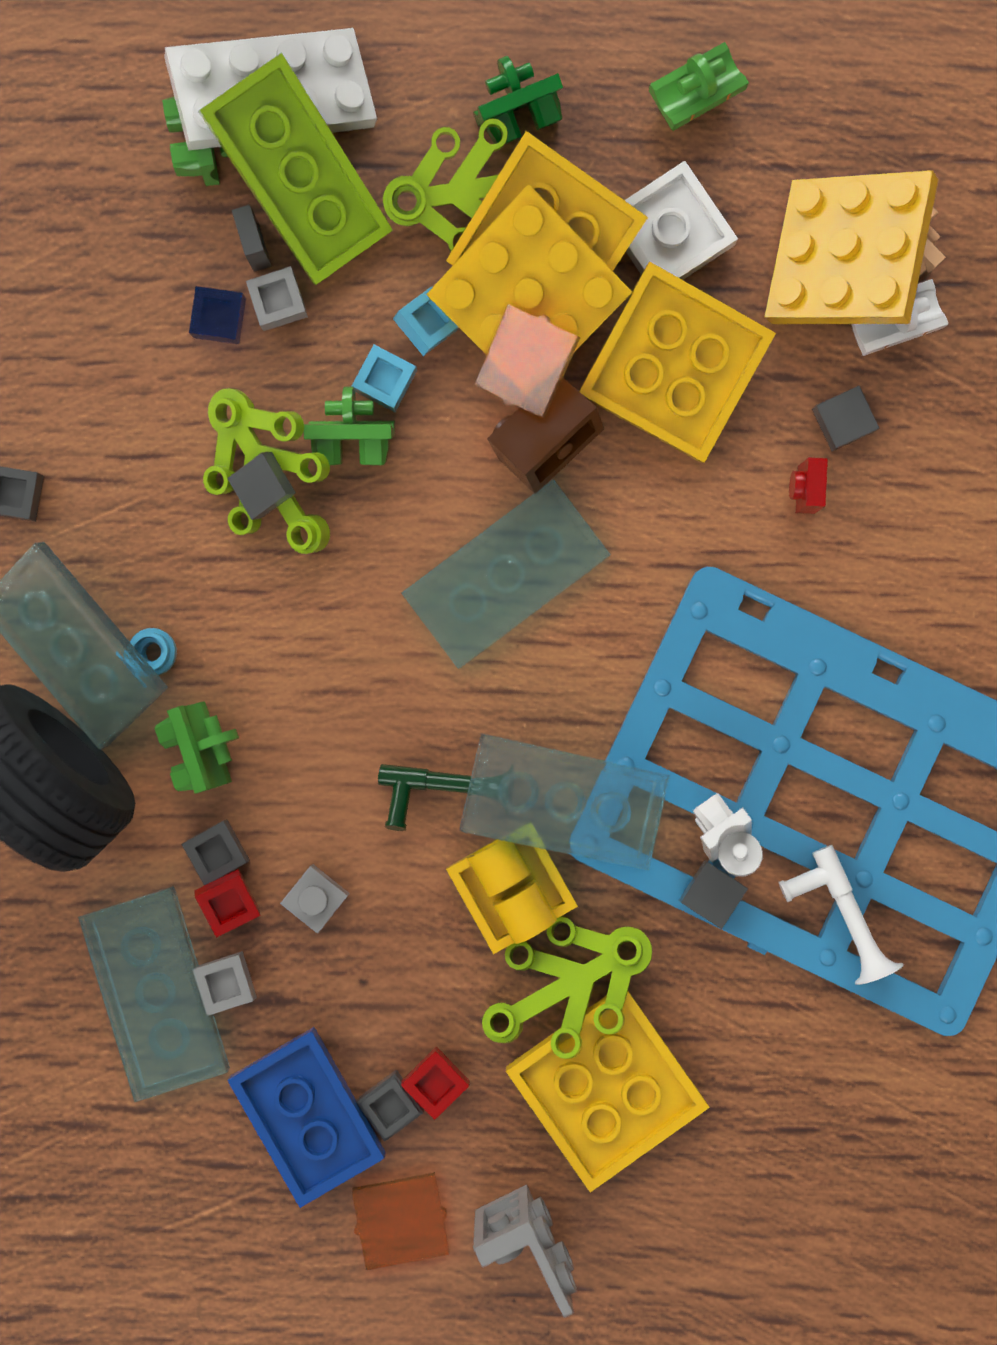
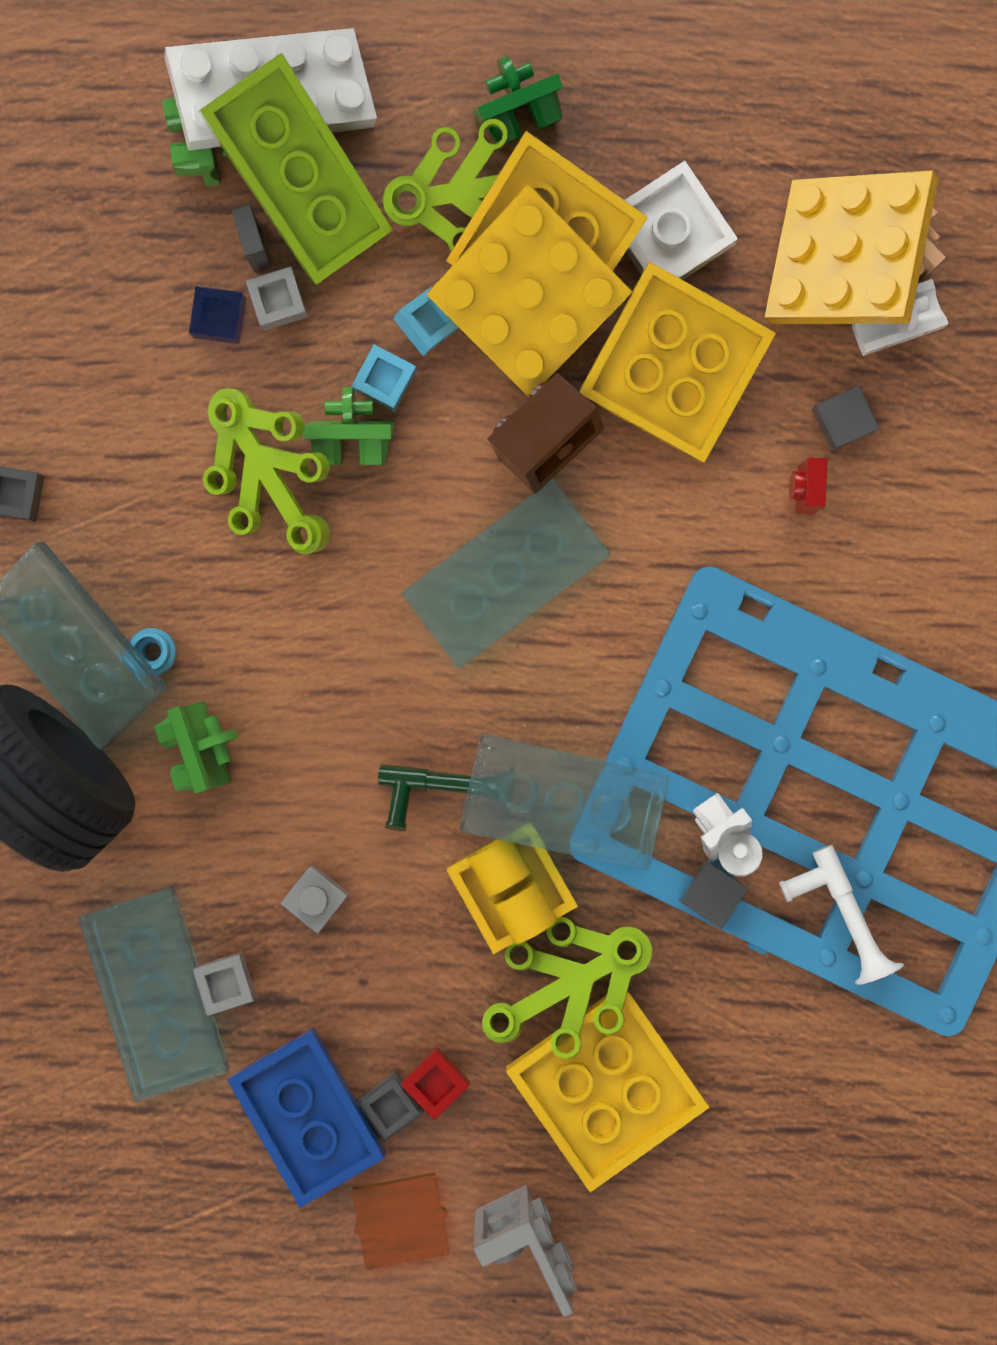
dark grey tile [181,819,250,885] -> none
red plate [194,869,261,938] -> none
dark grey tile [227,452,296,520] -> none
clear orange piece [475,304,580,418] -> none
bright green hips [649,42,749,131] -> none

